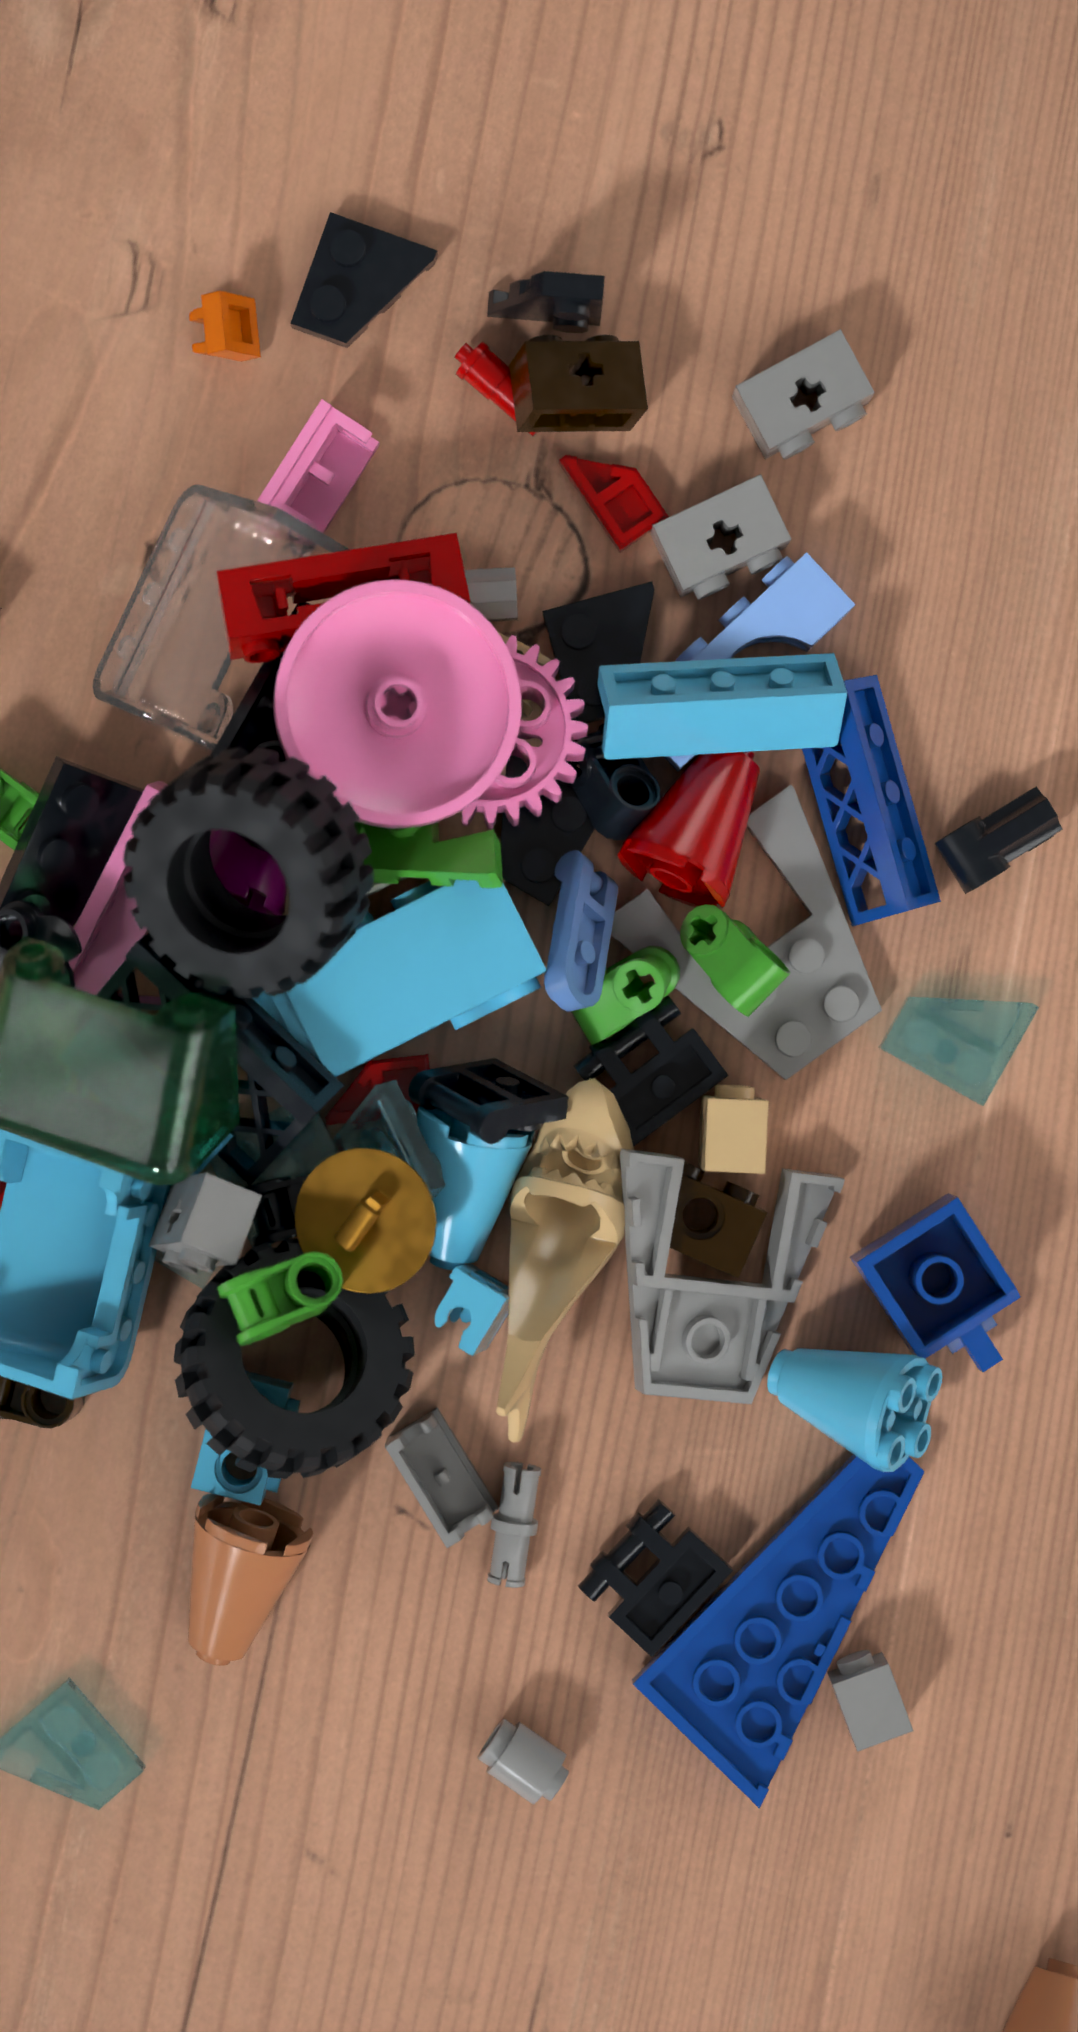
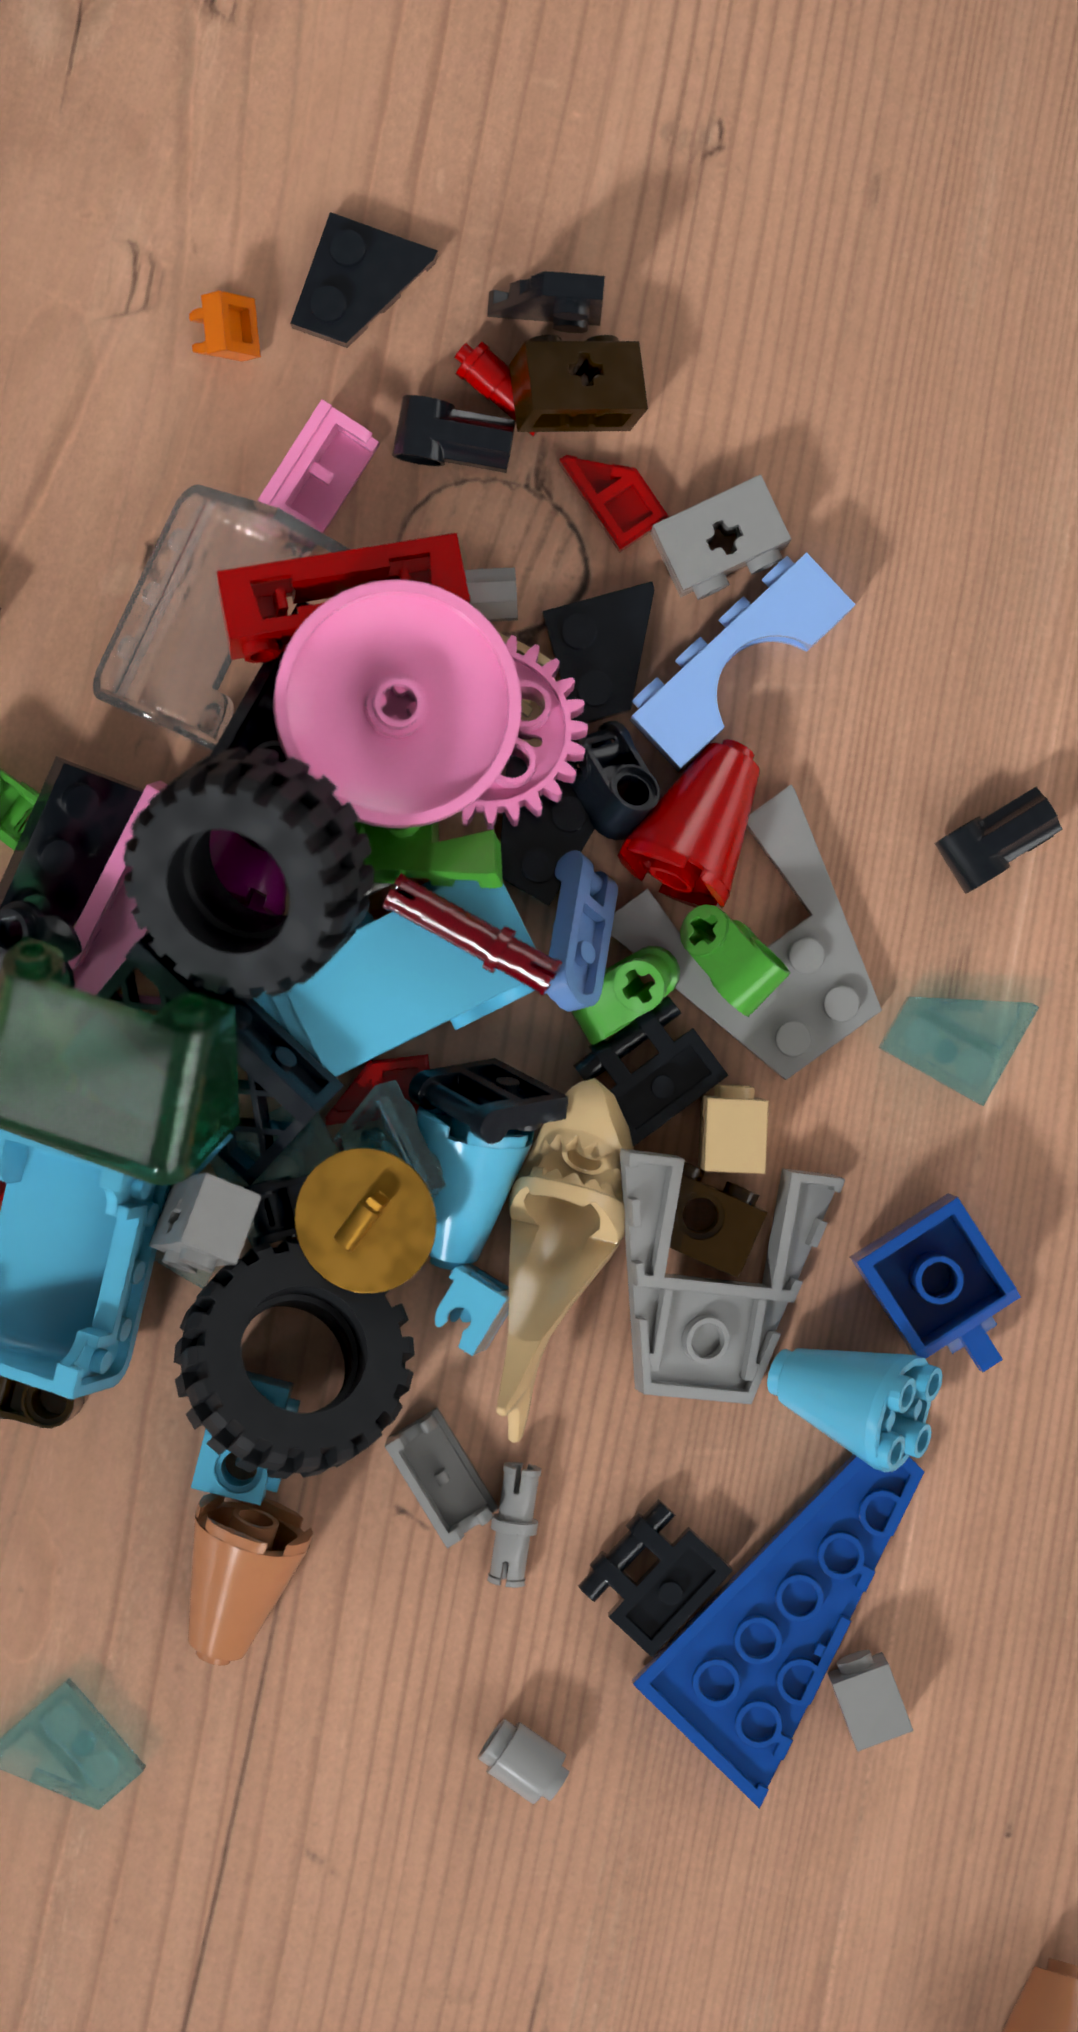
bright green piece [217,1252,343,1346] -> none
medium azure panel [597,653,847,760] -> none
light grey brick [732,329,875,460] -> none
blue fence [802,675,941,927] -> none
none -> dark red pin [383,873,562,996]
none -> black piece [392,395,516,473]

